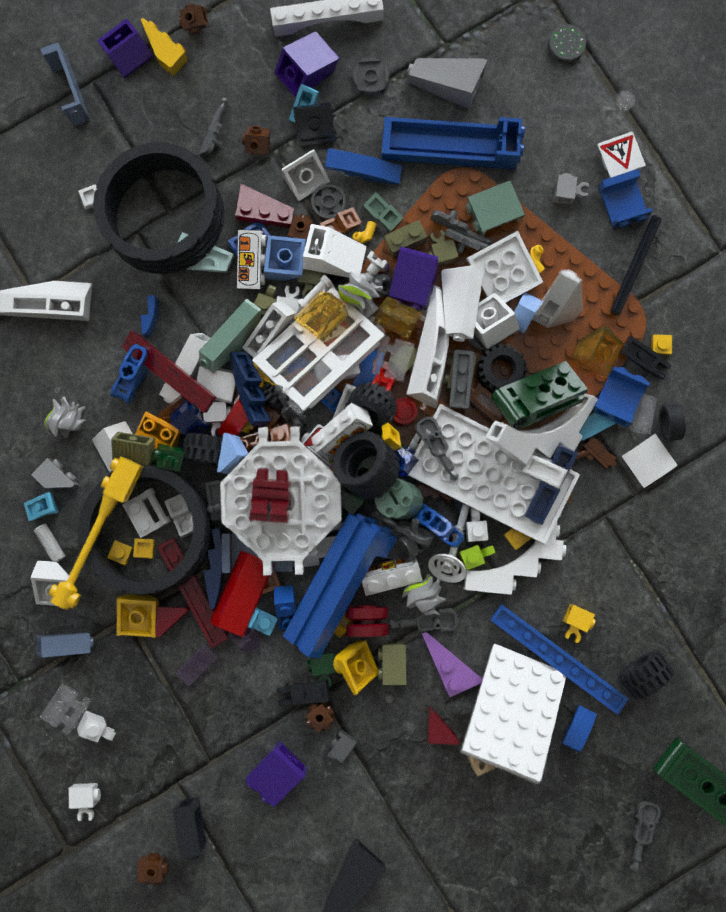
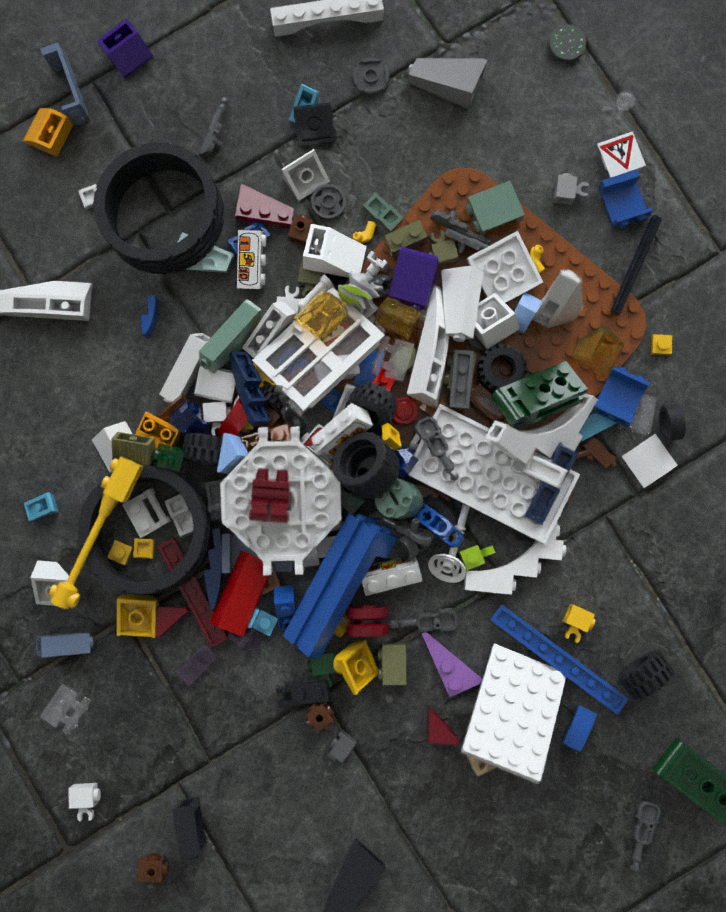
light grey slope [31,458,80,489] -> none
white piece [34,524,66,562] -> none
light grey hair [44,397,86,438] -> none
white brick [77,711,116,743] -> none
blue piece [110,344,149,404] -> none
dark red tile [121,331,217,413] -> none
yellow slope [141,17,188,76] -> none
reddish brown brick [179,4,210,34] -> none
reddish brown brick [242,126,270,155] -> none
dark purple slope [245,741,308,807] -> none
olive brick [254,284,277,319] -> none
medium blue slope [264,235,306,281] -> none
slope [274,31,340,98] -> none
dark orange slope [319,207,362,234] -> none
blue slope [325,148,402,185] -> none
blue brick [382,117,525,170] -> none
light grey hair [402,574,446,616] -> none
white brick [465,508,488,542] -> none
yellow plate [504,528,531,550] -> none
black hinge [619,336,671,380] -> none
none -> light orange slope [23,108,73,157]

